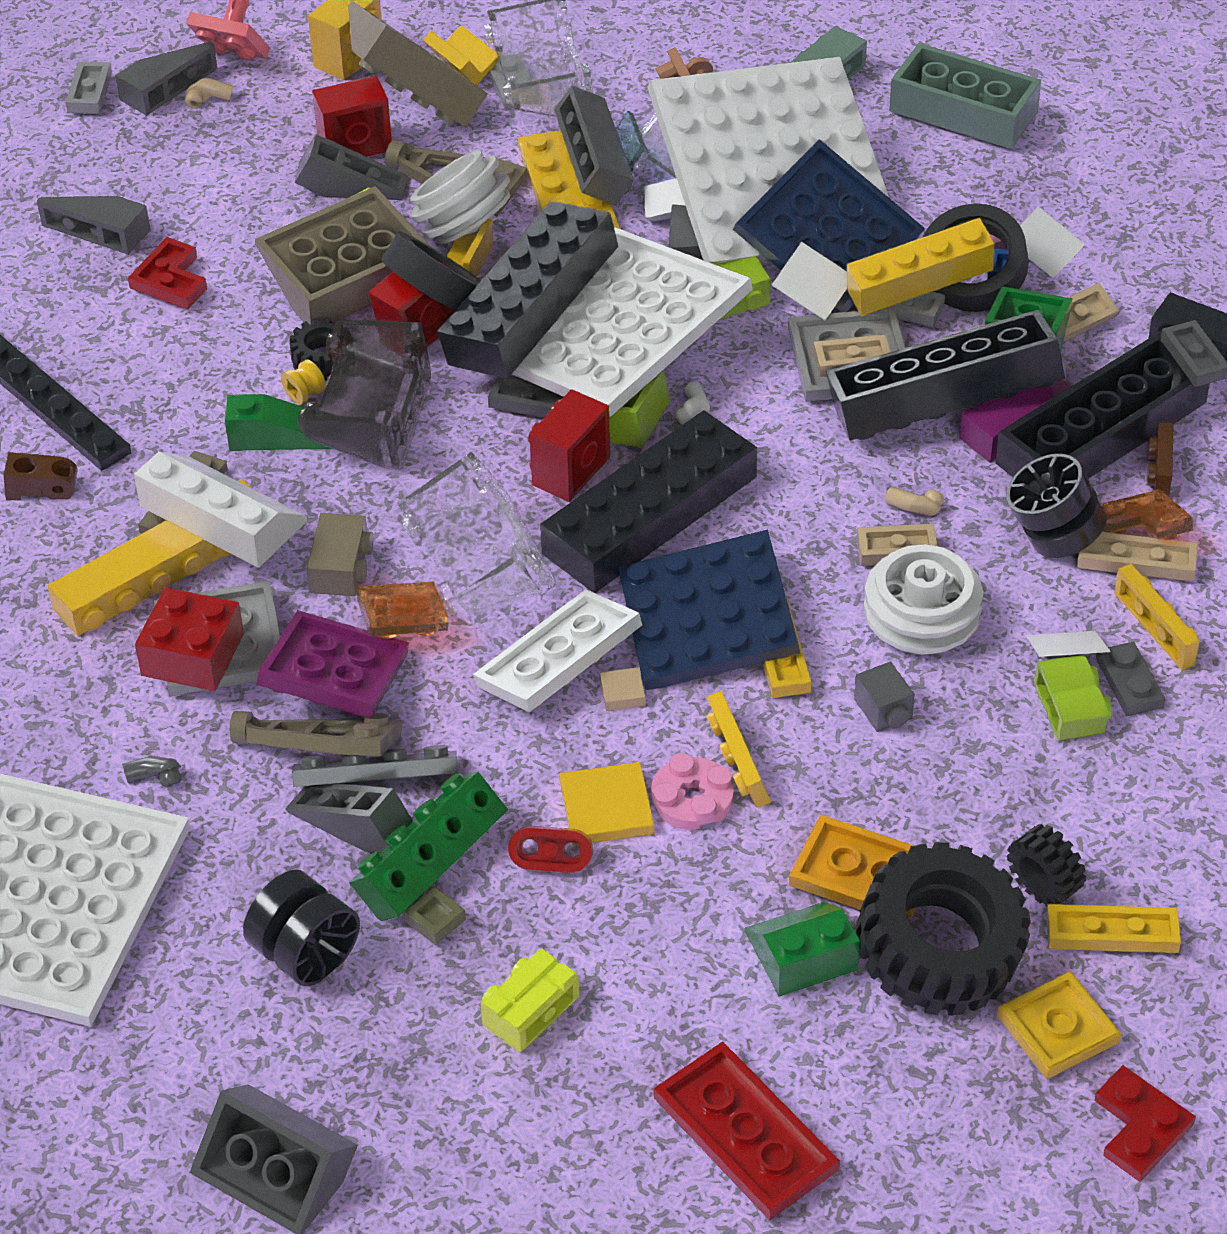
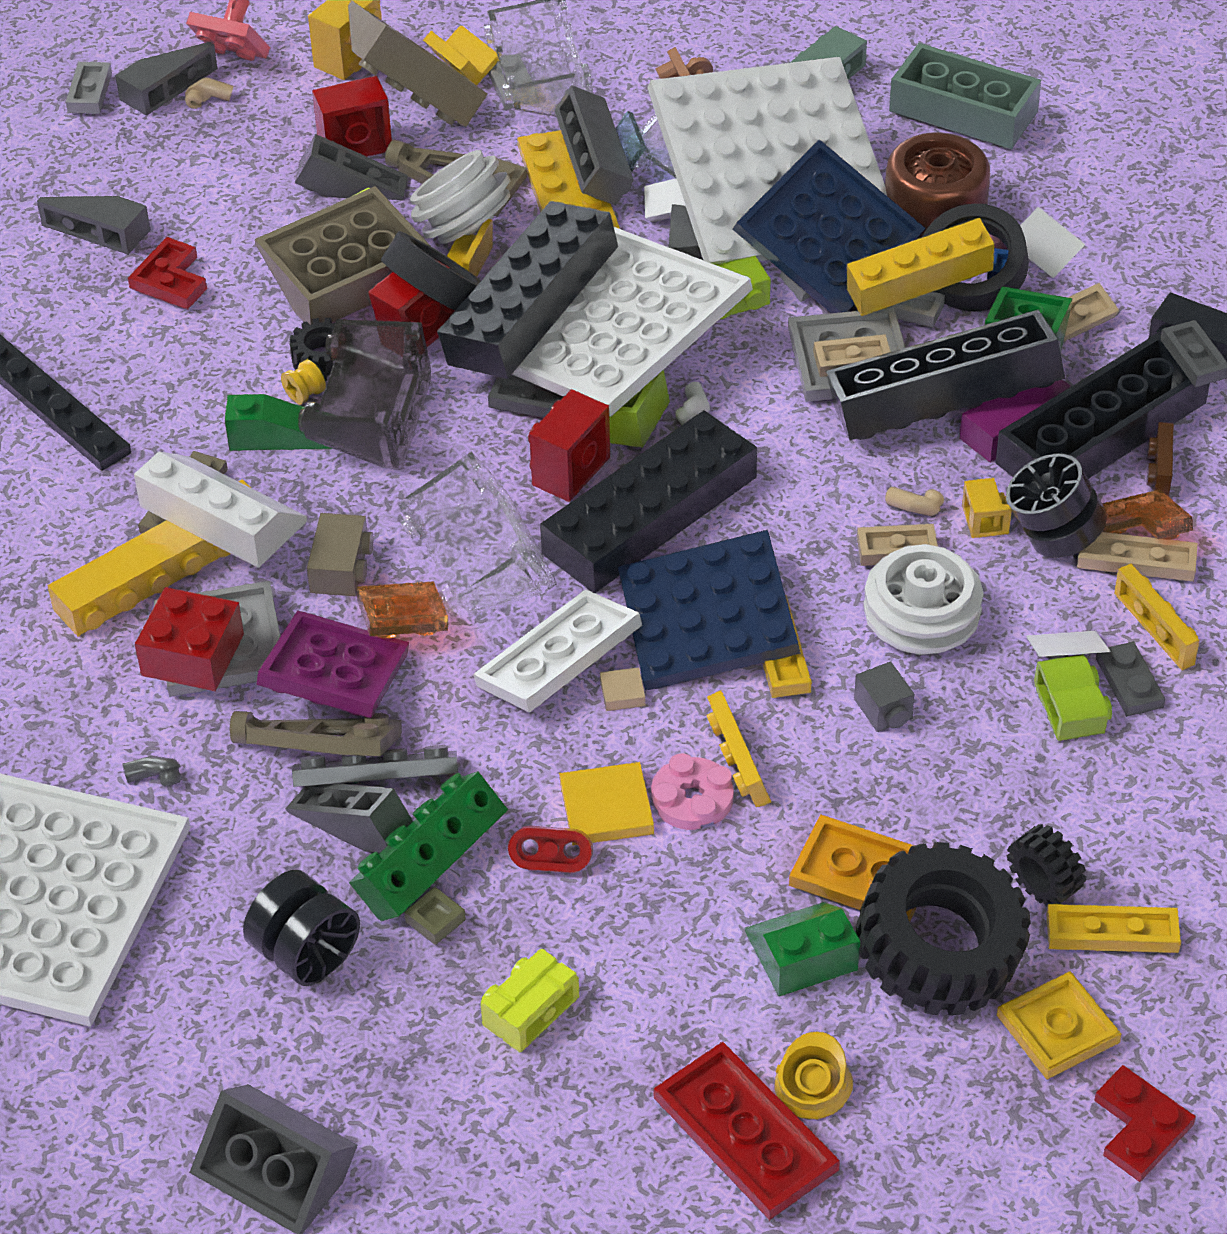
reddish brown leg [3,452,78,501] -> none
white sticker [772,242,847,320] -> none
none -> yellow piece [774,1031,853,1120]
none -> copper wheel [885,132,990,238]
none -> yellow brick [962,478,1012,538]

